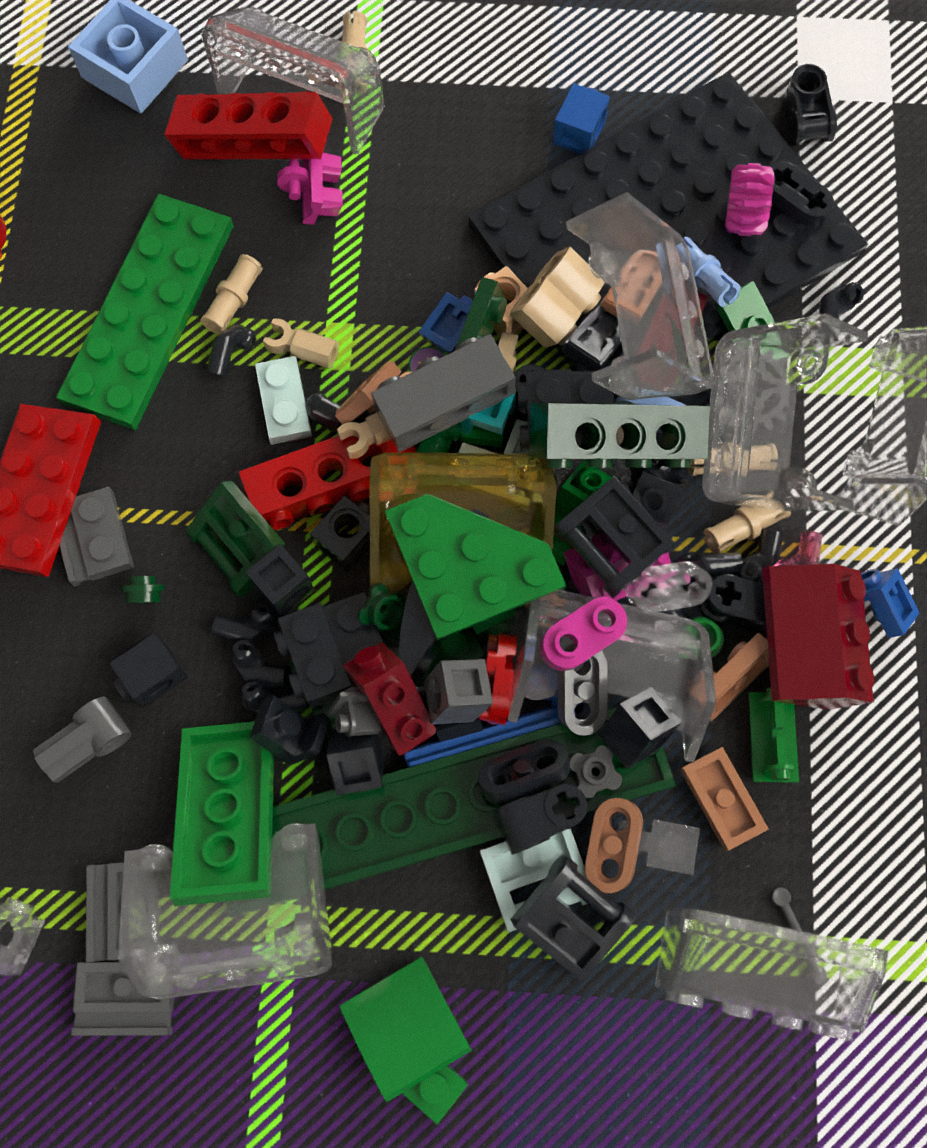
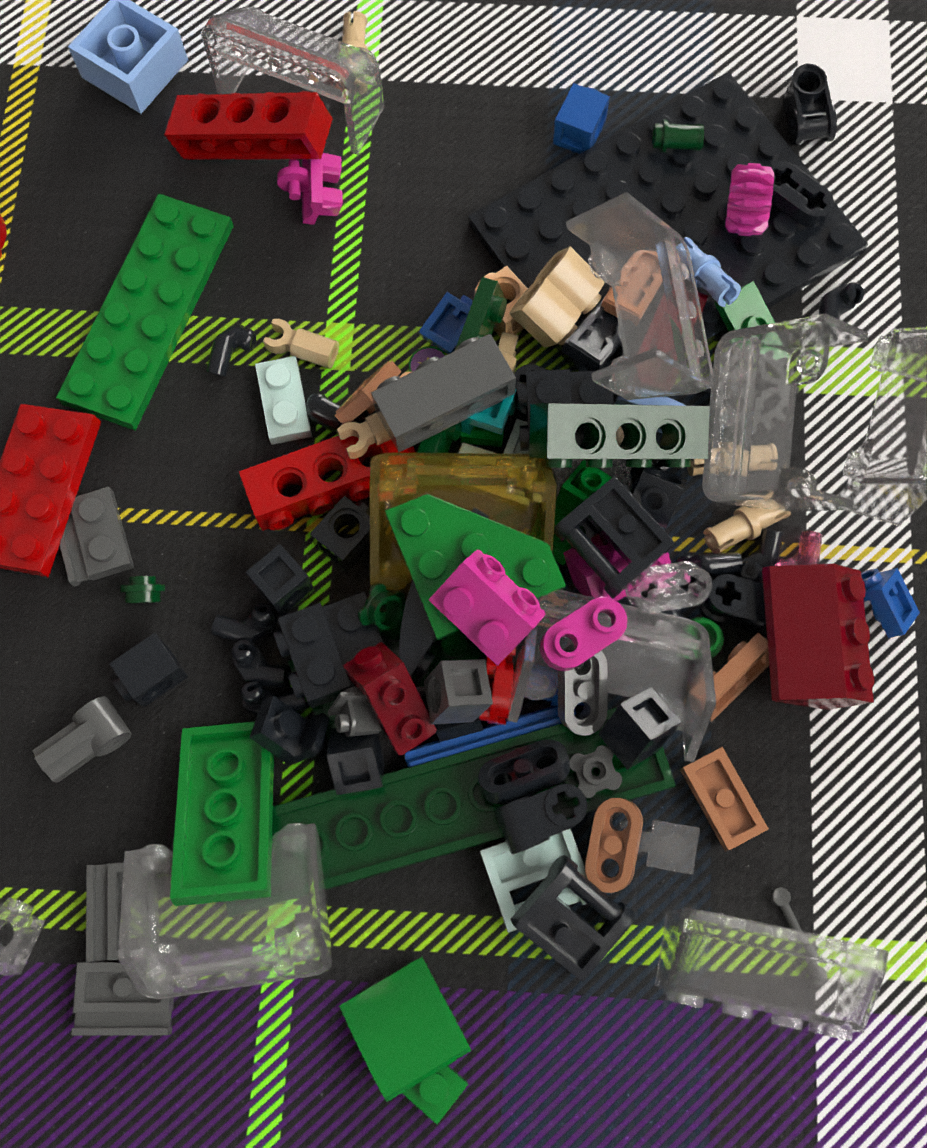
dark green plate [186,481,285,597] -> none
tan pin [201,254,263,334] -> none
green hinge [748,688,799,783] -> none
none -> dark pink bracket [429,550,546,666]
none -> dark green pin [652,119,704,153]

